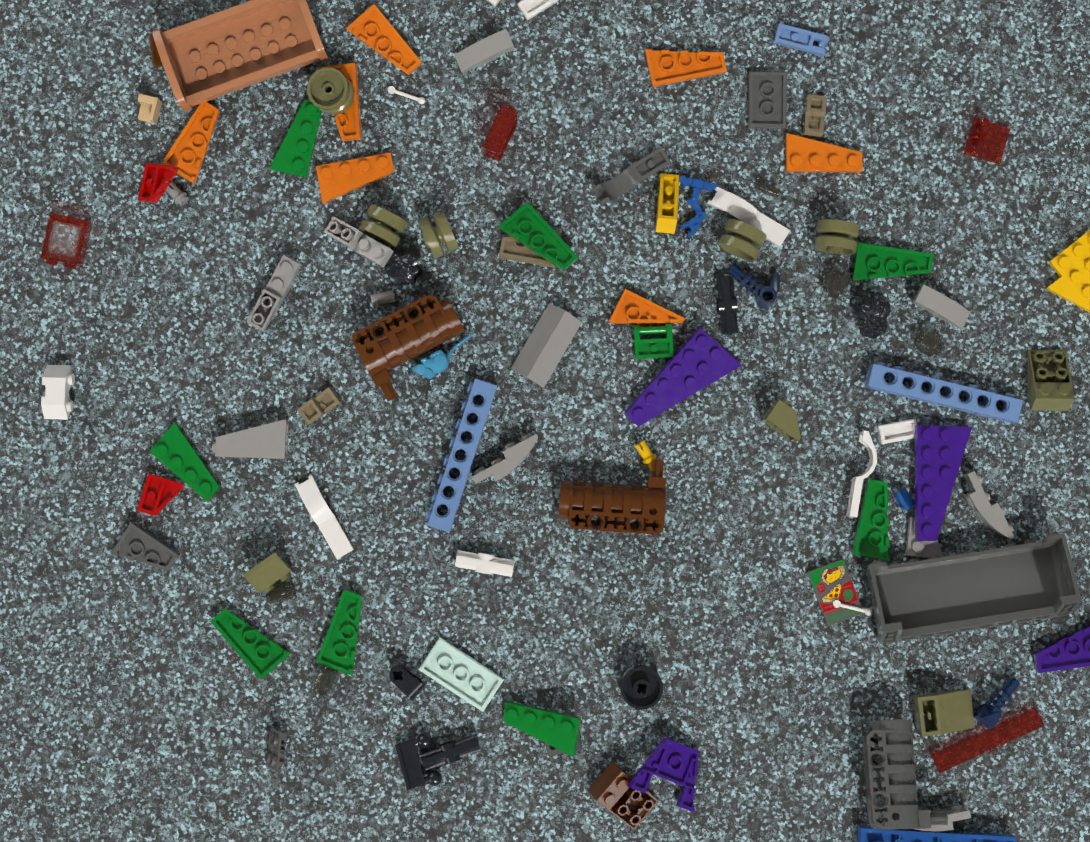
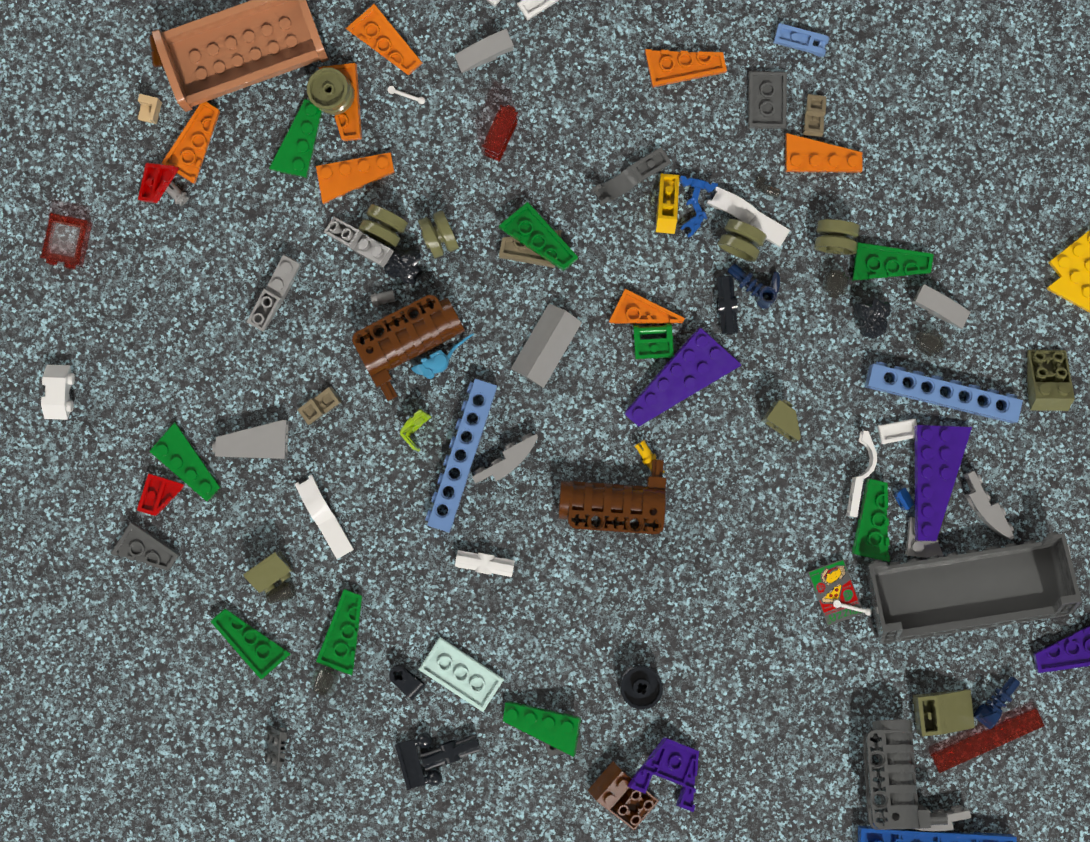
clear red hinge [963,117,1011,165] -> none
none -> lime piece [400,409,431,452]

